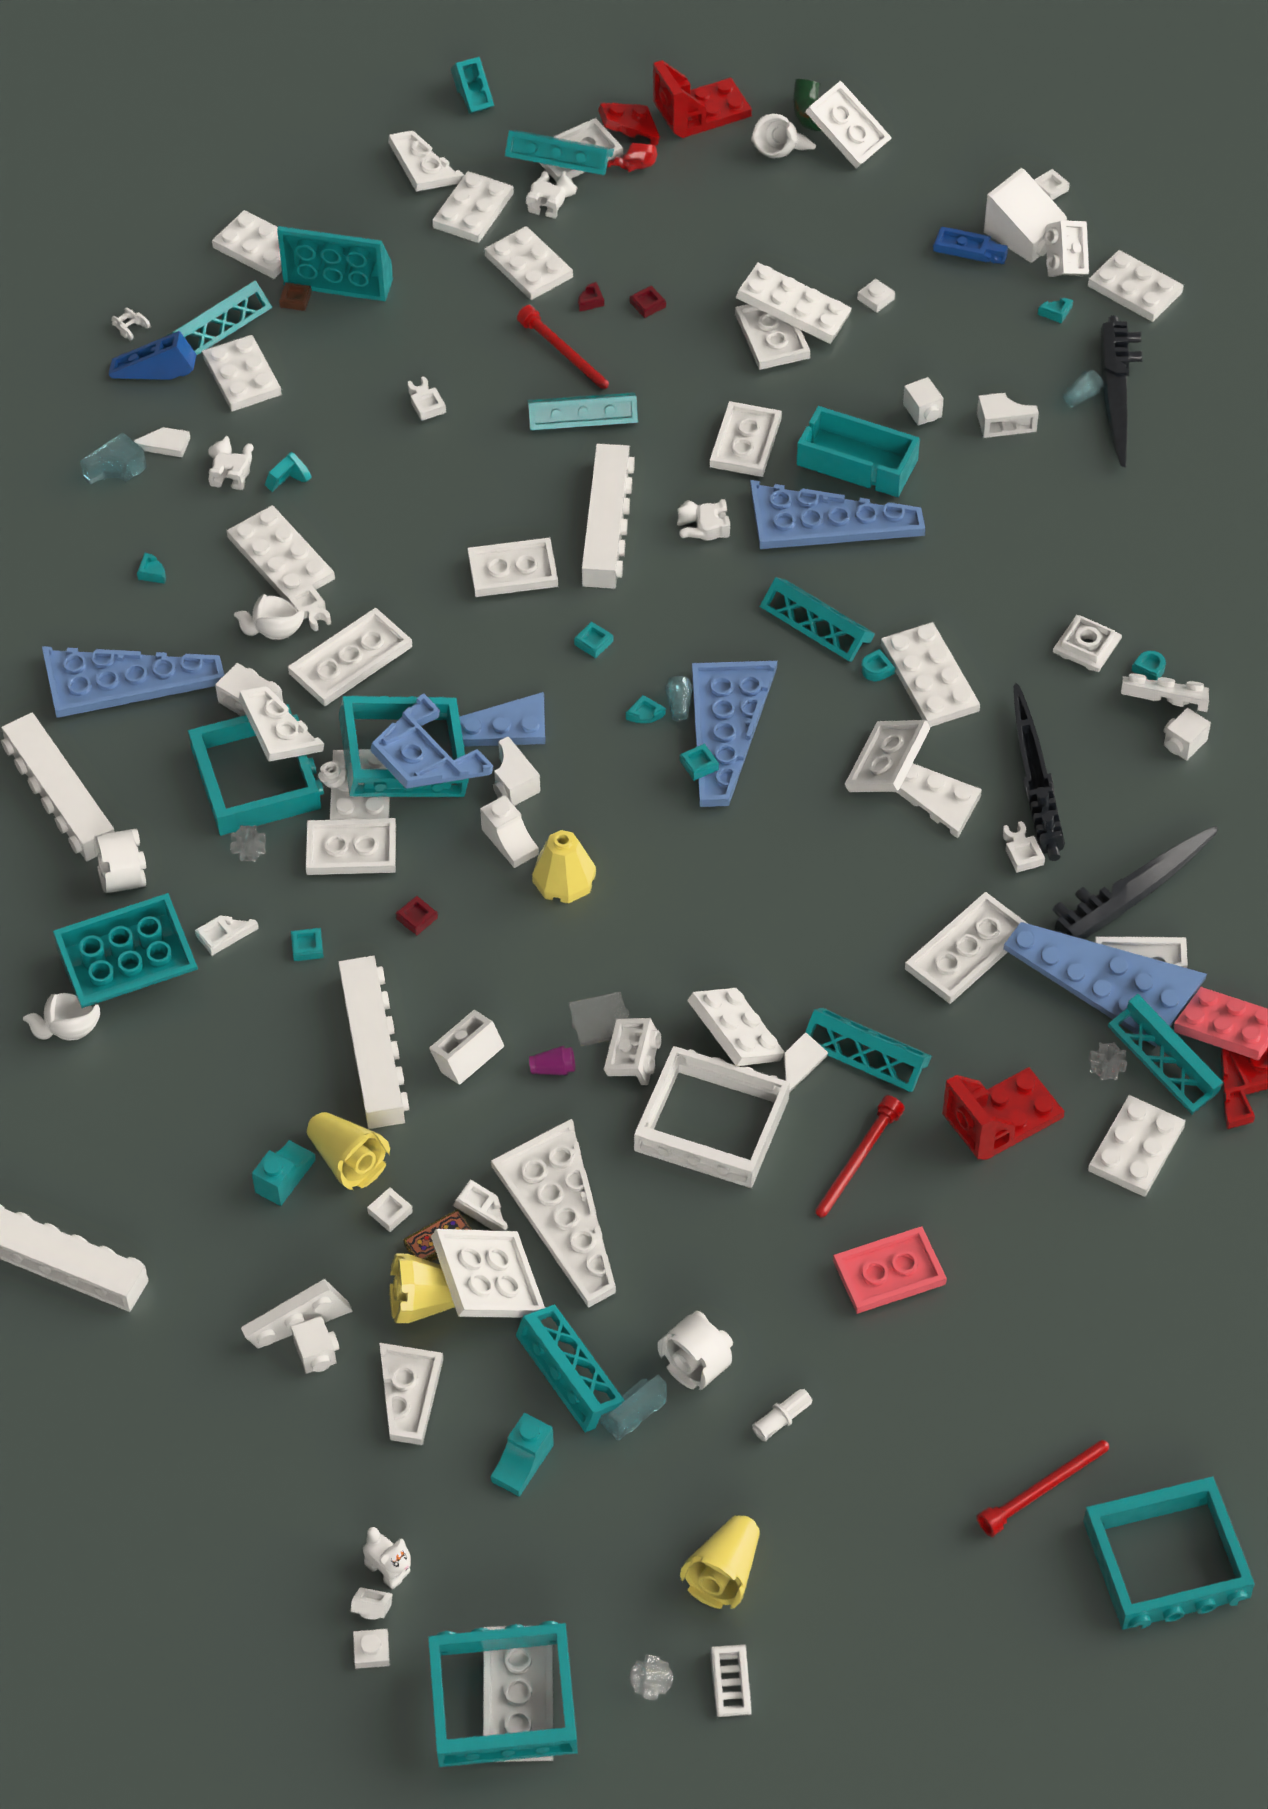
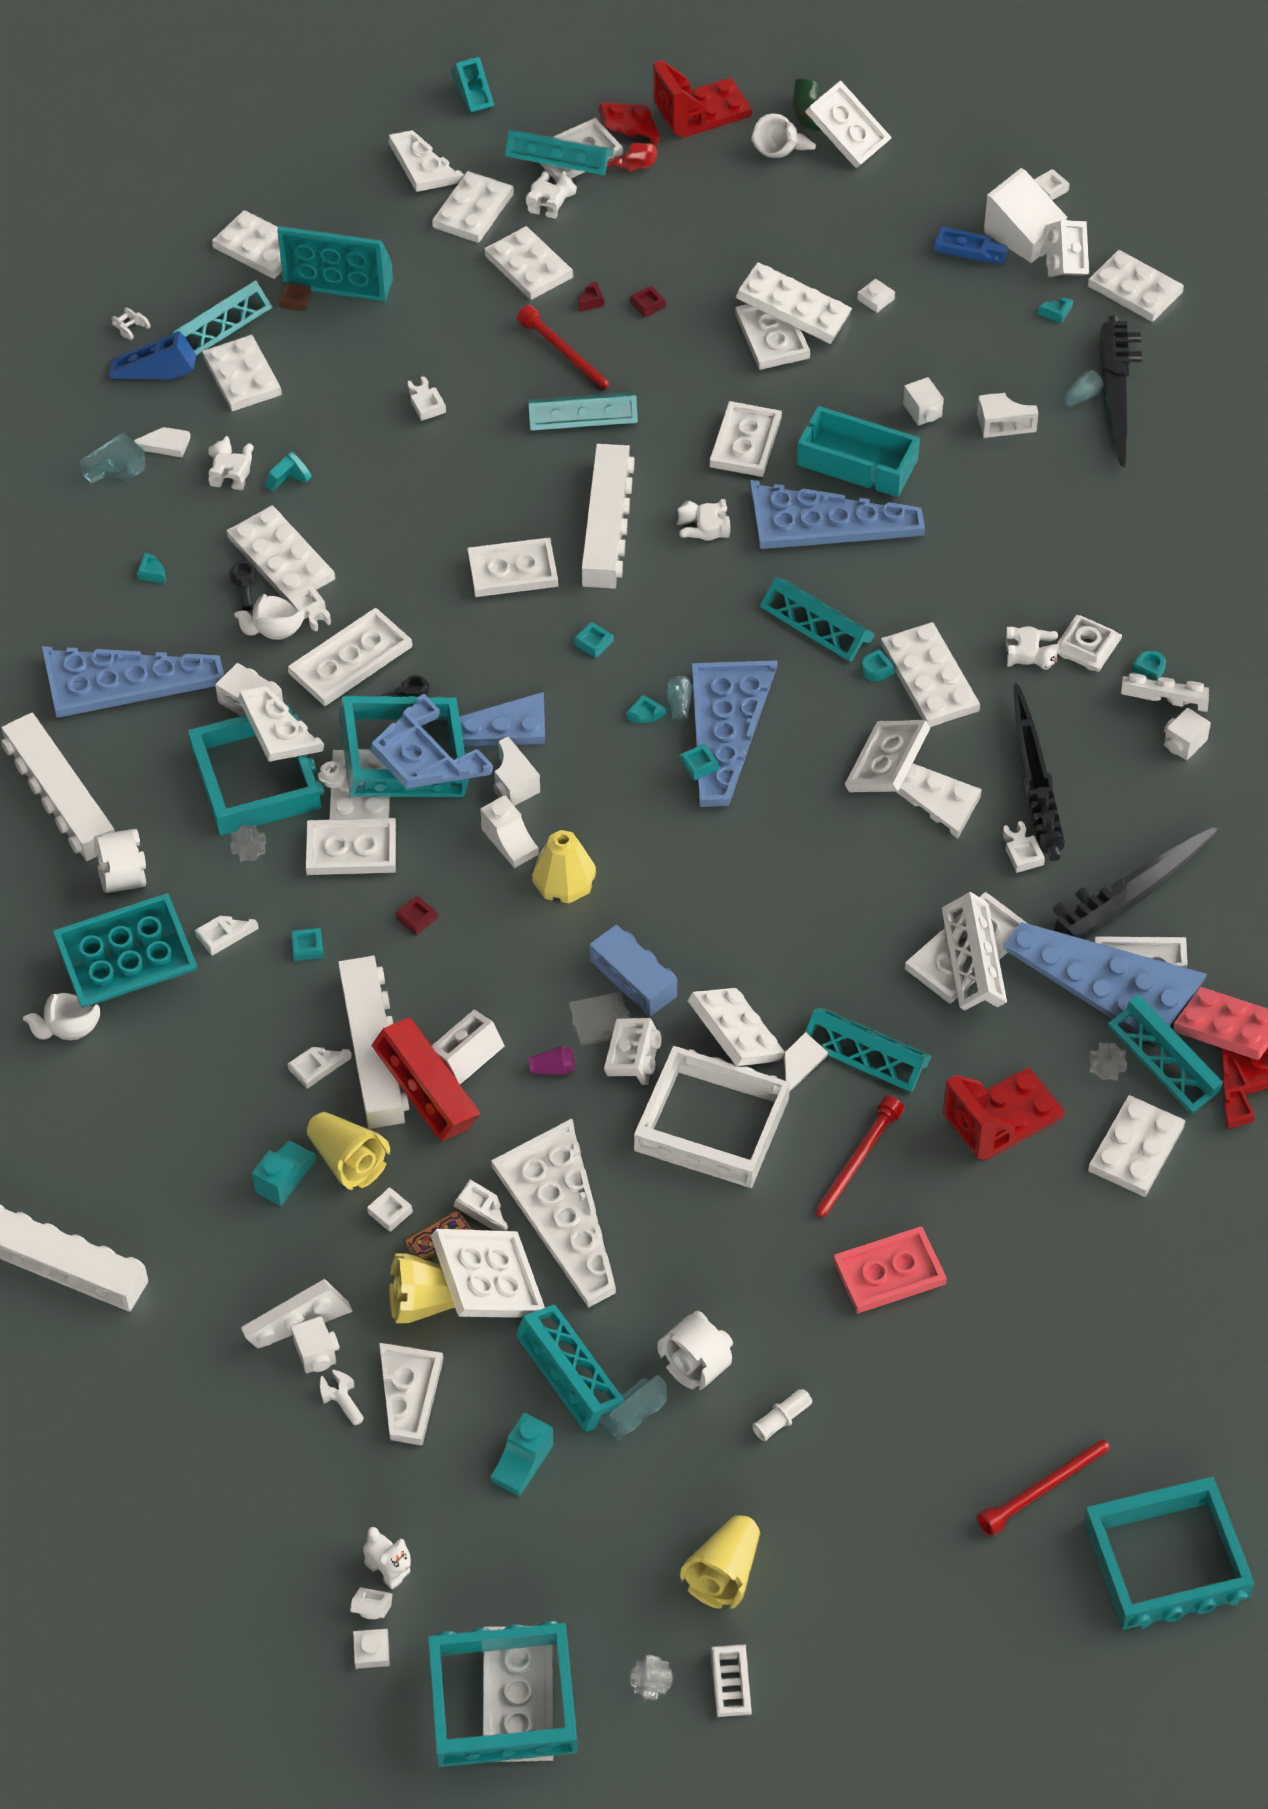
none -> black plate [229,560,257,612]
none -> white tile [288,1047,352,1089]
none -> white bar [320,1370,364,1425]
none -> red brick [371,1017,481,1142]
none -> black plate [375,675,430,697]
none -> medium blue brick [590,924,678,1017]
none -> white fence [942,892,1007,1010]
none -> white animal [1006,626,1059,670]

